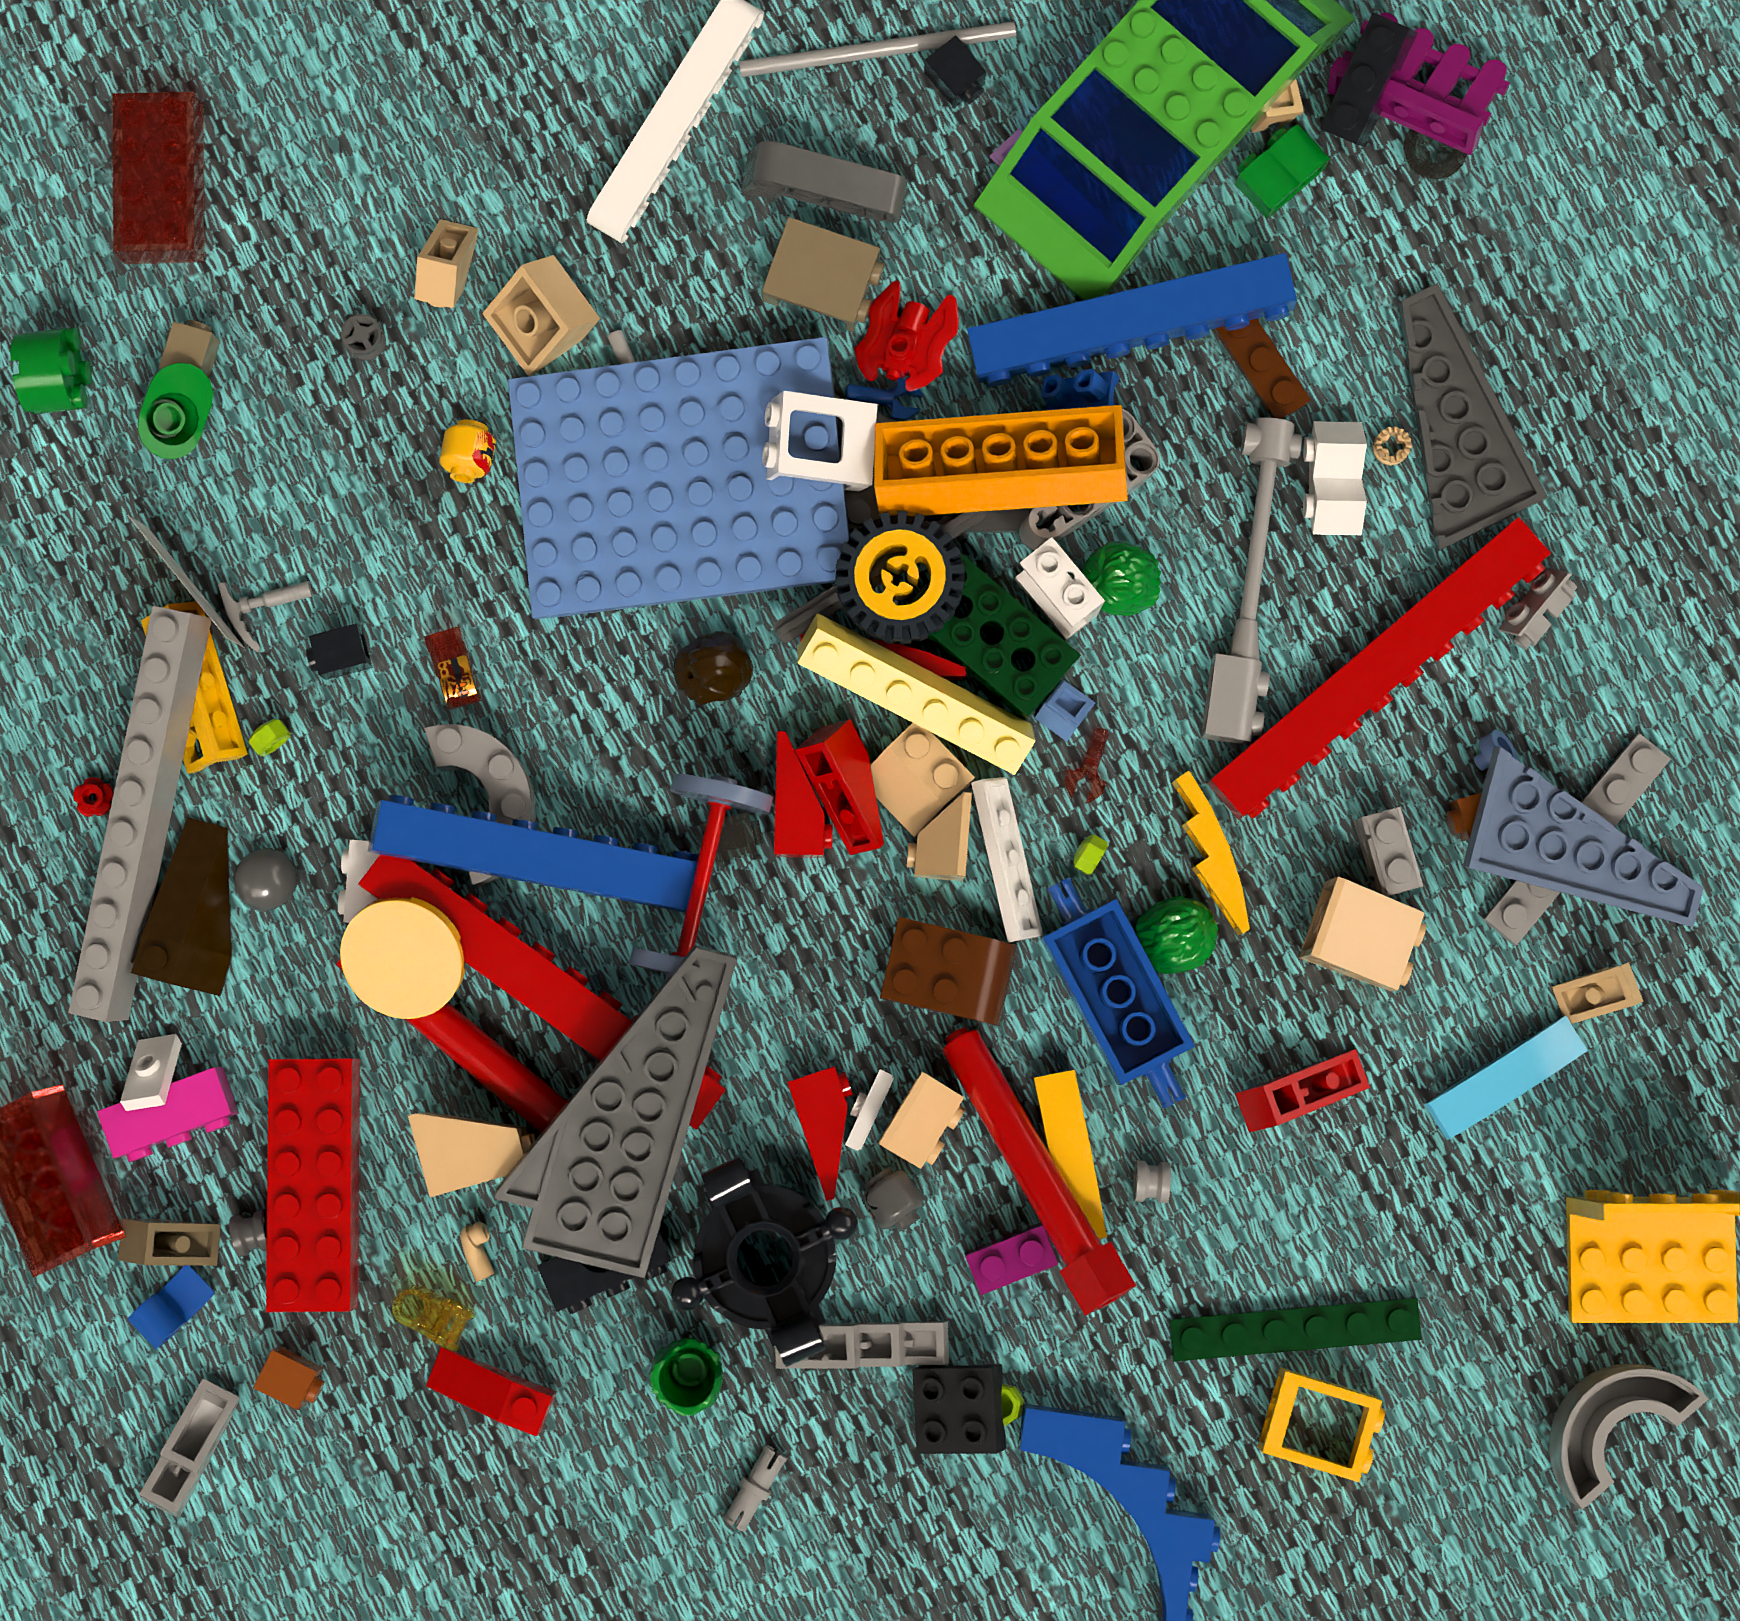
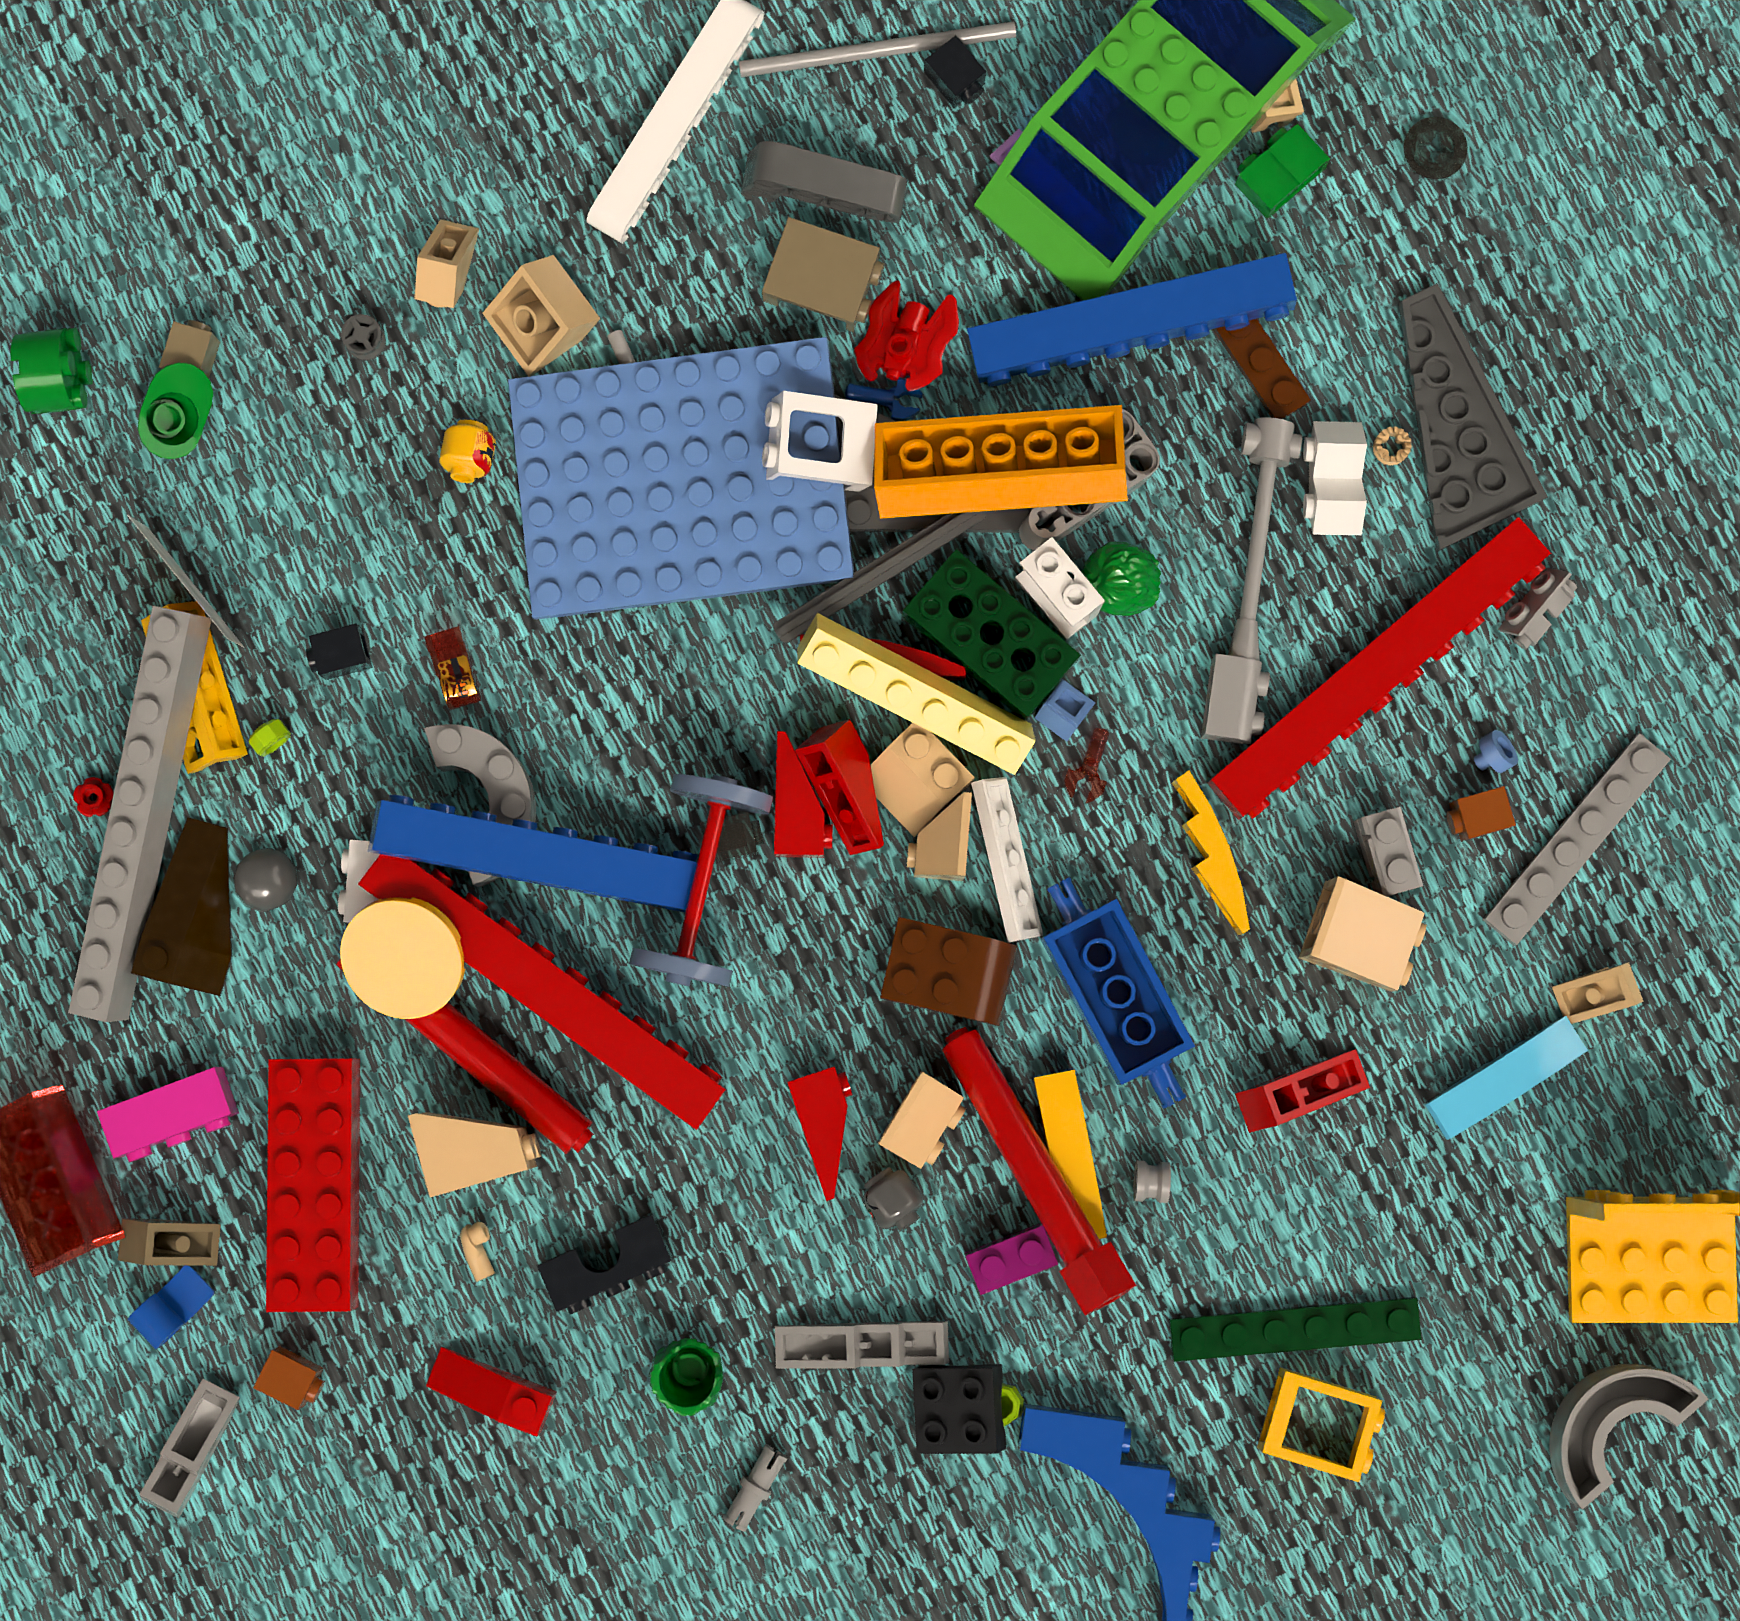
clear red brick [113,91,205,264] -> none
white plate [120,1034,182,1111] -> none
light grey piece [218,581,313,652] -> none
dark grey wheel [229,1209,267,1257] -> none
clear yellow piece [392,1285,477,1351] -> none
dark grey wing [495,945,737,1278] -> none
black piece [671,1155,858,1367] -> none
dark brown hair [673,631,754,706] -> none
wheel [835,511,965,644] -> none
white plate [845,1069,894,1151] -> none
blue hips [1041,369,1119,410] -> none
lime tile [1073,834,1109,876] -> none
green hair [1136,895,1218,974] -> none
black arch [1320,13,1418,147] -> none
magenta fence [1327,13,1510,156] -> none
sand blue wing [1463,746,1704,927] -> none

